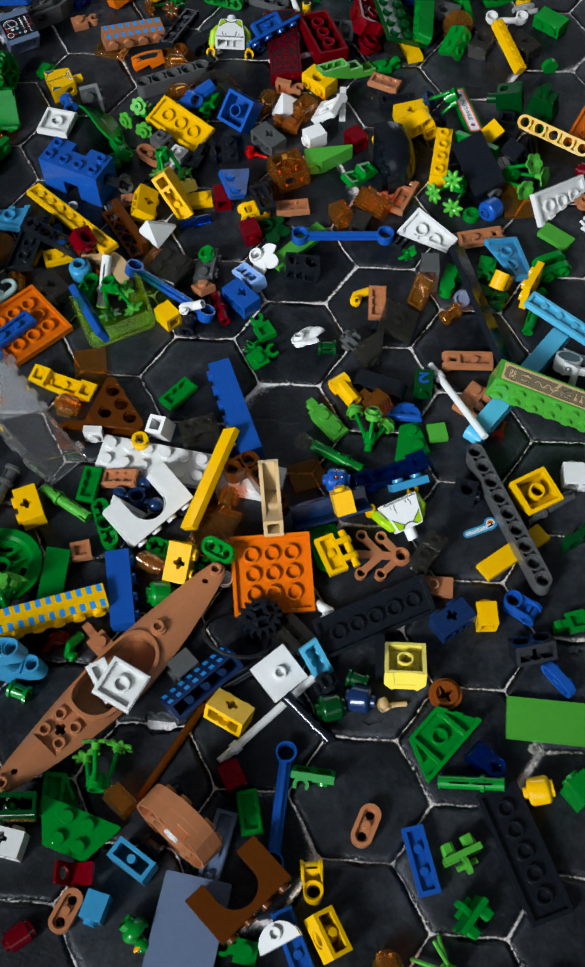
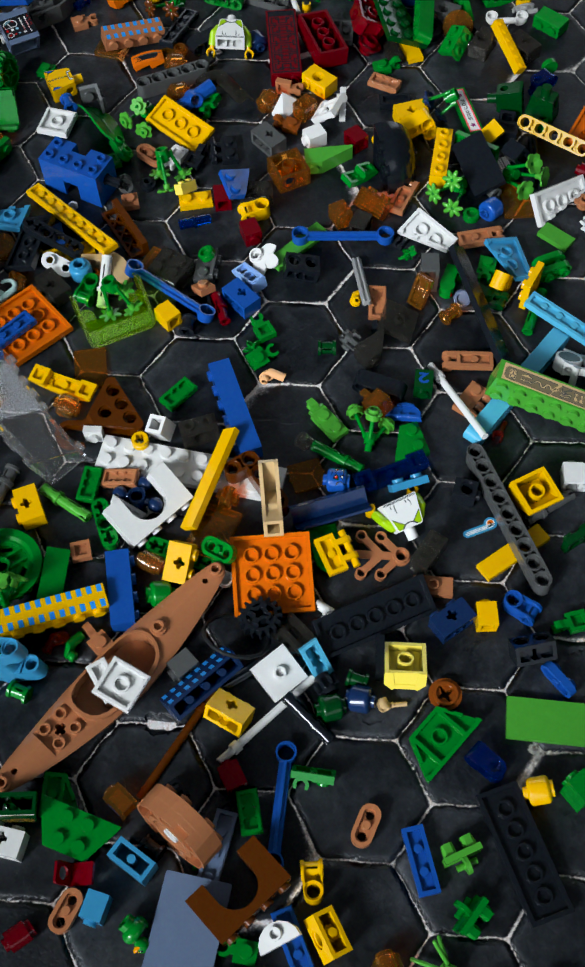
dark red brick [68,225,98,256] -> none
blue tile [68,284,110,343] -> none
plant [72,738,133,793] -> none
yellow brick [130,183,159,224] -> none
white slope [139,220,176,249] -> none
dark grey brick [149,128,174,150] -> none
yellow slope [151,165,194,222] -> none
white arm [179,299,206,315] -> none
blue brick [217,88,264,134] -> none
red hand [245,145,268,160] -> none
blue bracket [246,11,300,49] -> none
black tile [248,182,276,216] -> none
dark green plate [259,216,291,243] -> none
nougat plate [275,198,310,217] -> none
white plate [291,326,325,348] -> none
bright green slope [315,58,376,79] -> none
yellow piece [328,372,362,407] -> none
yellow brick [329,485,357,517] -> none
bright green tile [426,422,449,444] -> none
green pin [438,774,506,793] -> none
none -> white plate [41,251,71,278]
none -> light nougat arm [259,368,286,385]
none -> light grey axle [352,257,371,306]
none -> clear blue piece [528,68,558,95]

